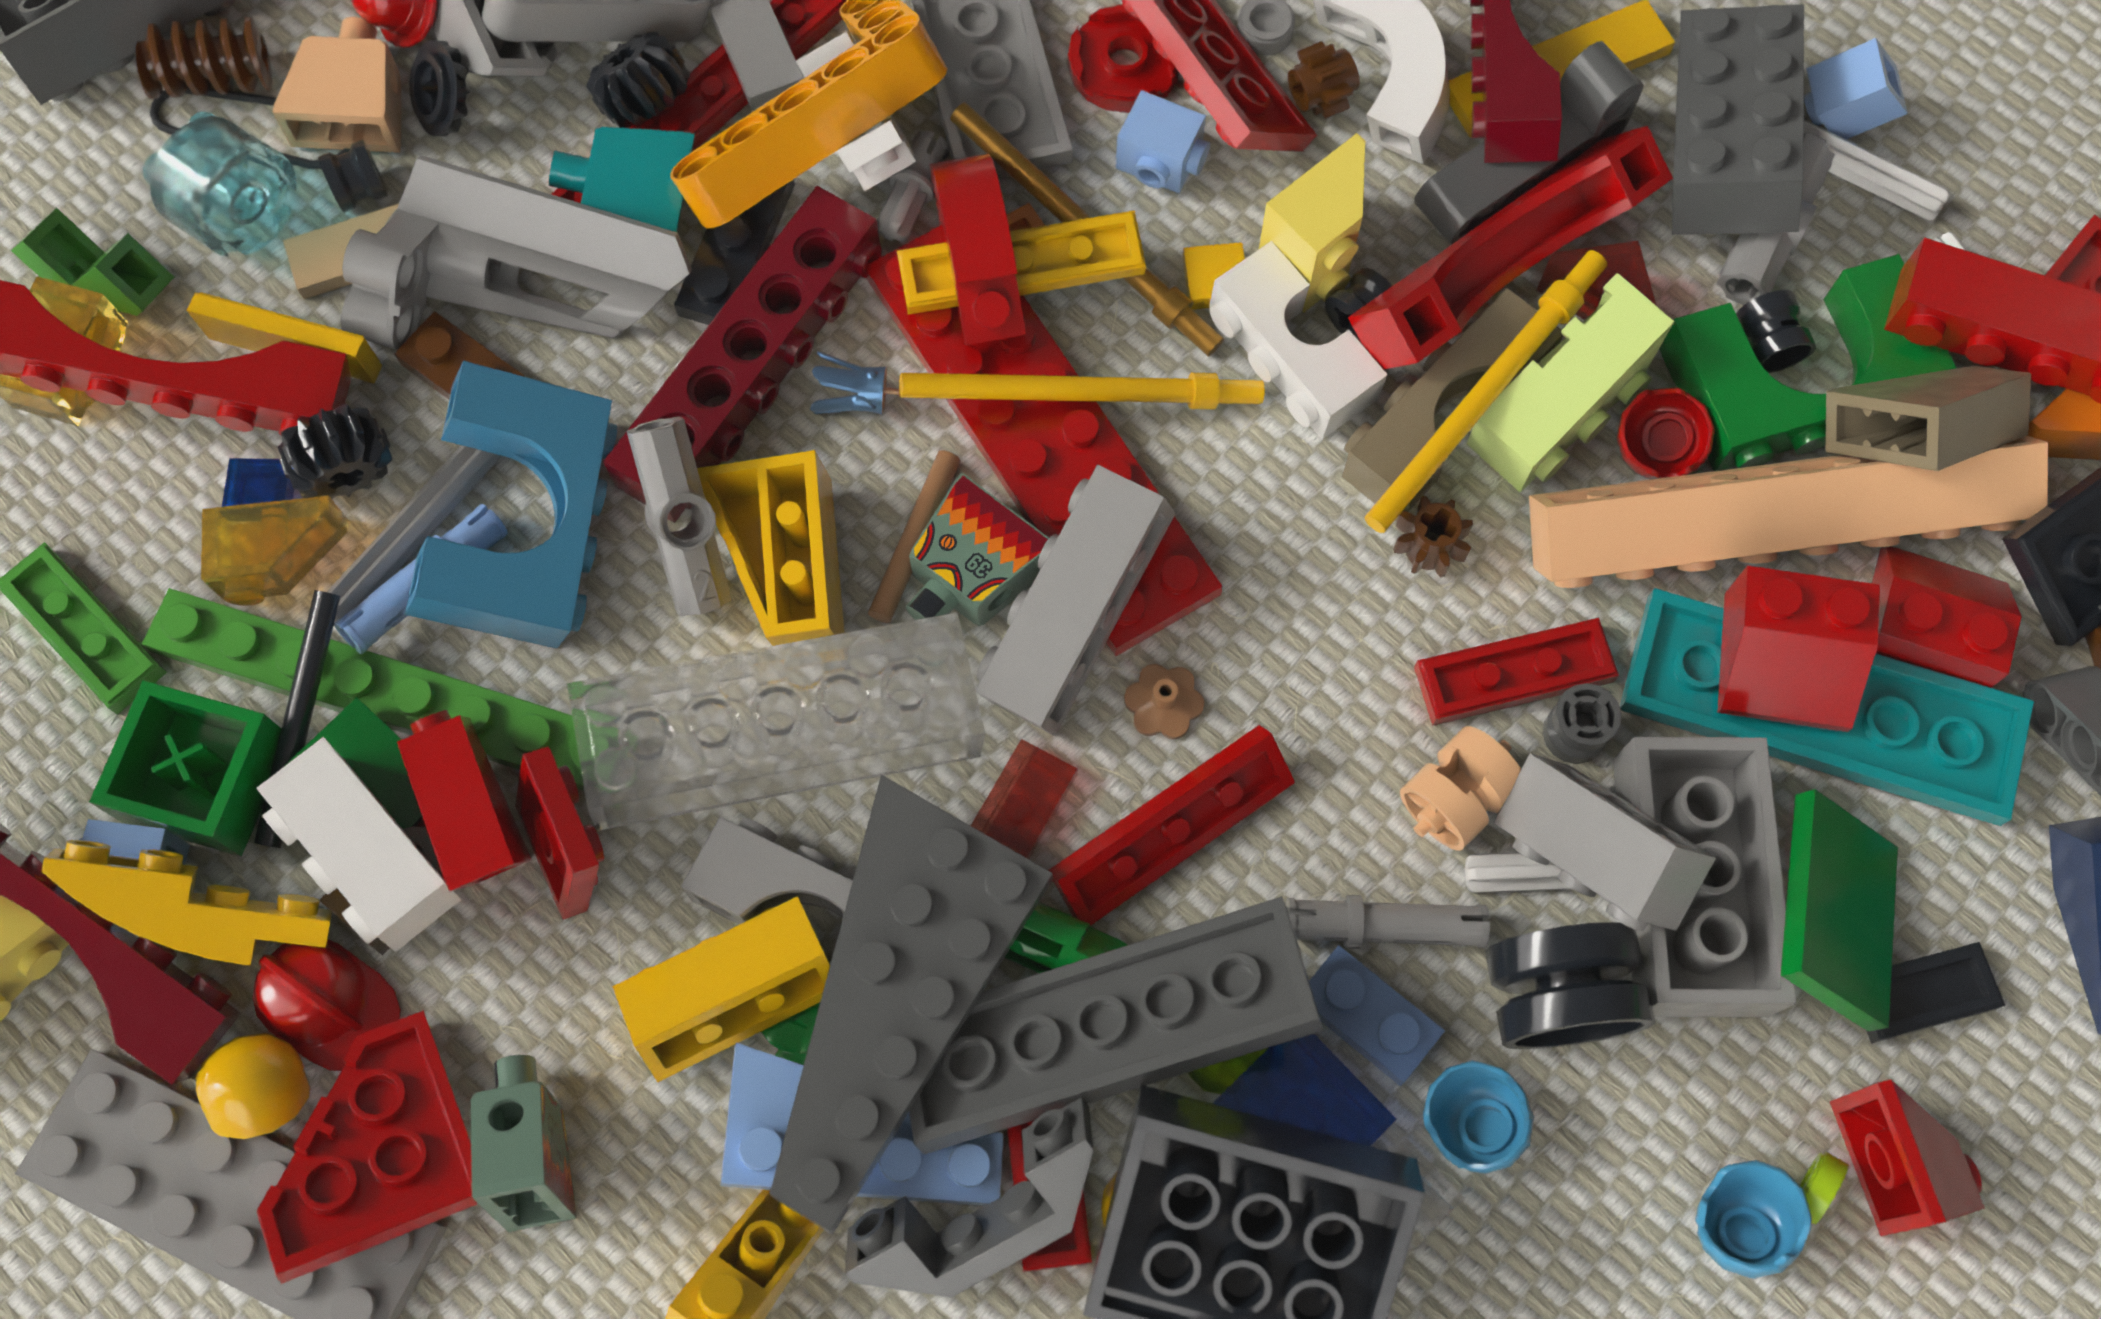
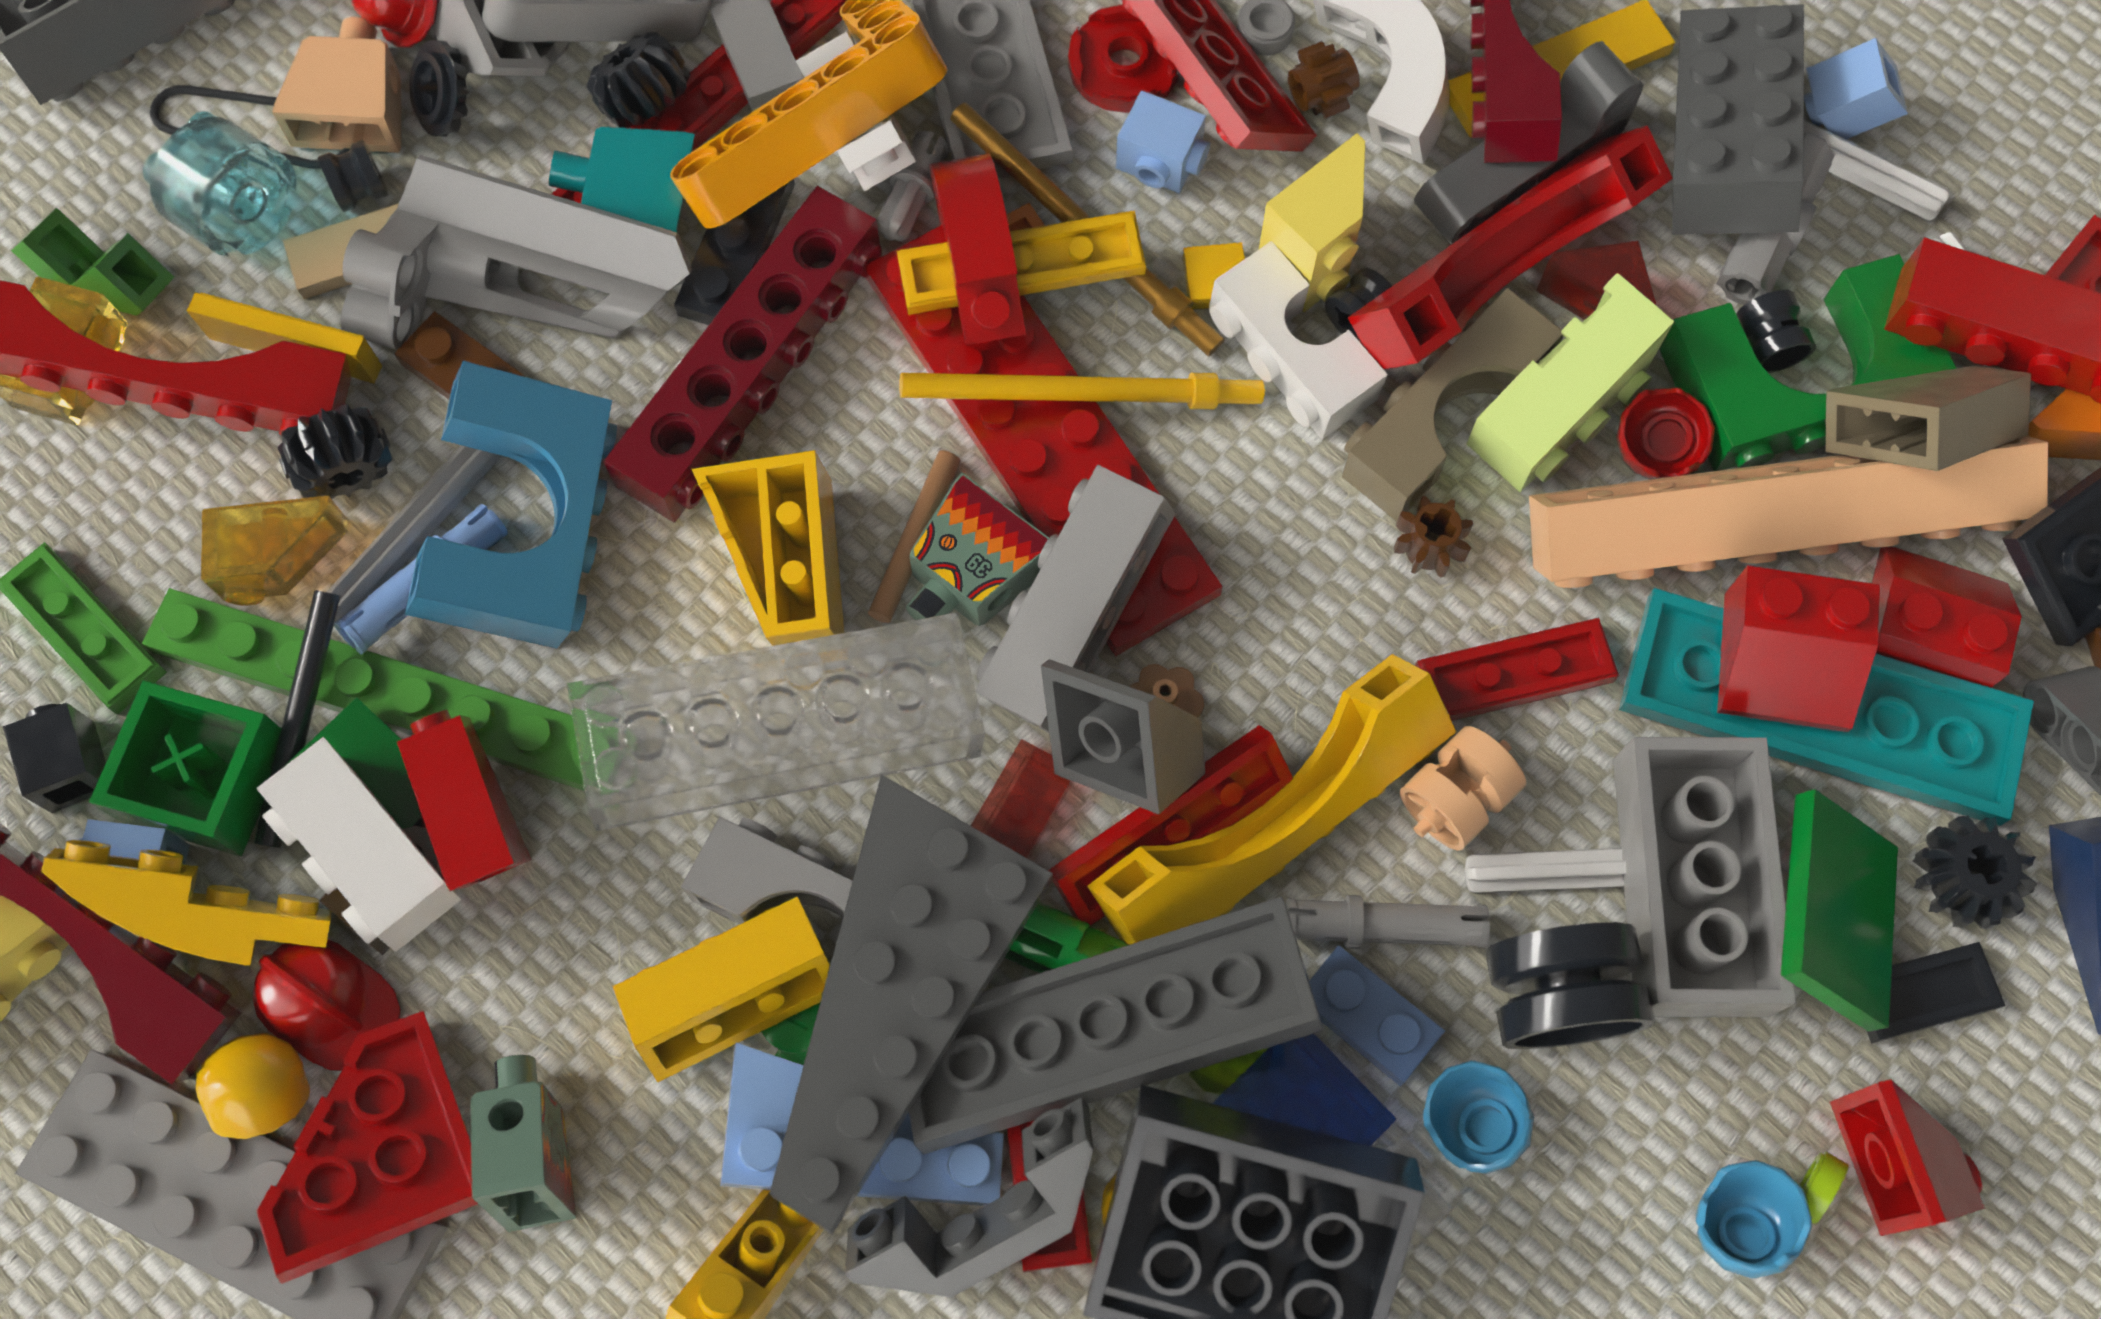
reddish brown piece [136,17,272,99] -> none
clear blue tile [220,458,294,524] -> none
red plate [515,746,604,920] -> none
light grey piece [626,416,732,616] -> none
flat silver piece [810,351,900,415] -> none
yellow bar [1364,250,1607,533] -> none
light grey brick [1494,753,1716,931] -> none
dark grey wheel [1543,683,1622,764] -> none
none -> black brick [3,702,106,813]
none -> dark grey slope [1041,659,1206,814]
none -> yellow arch [1088,654,1456,945]
none -> black gear [1912,815,2038,929]

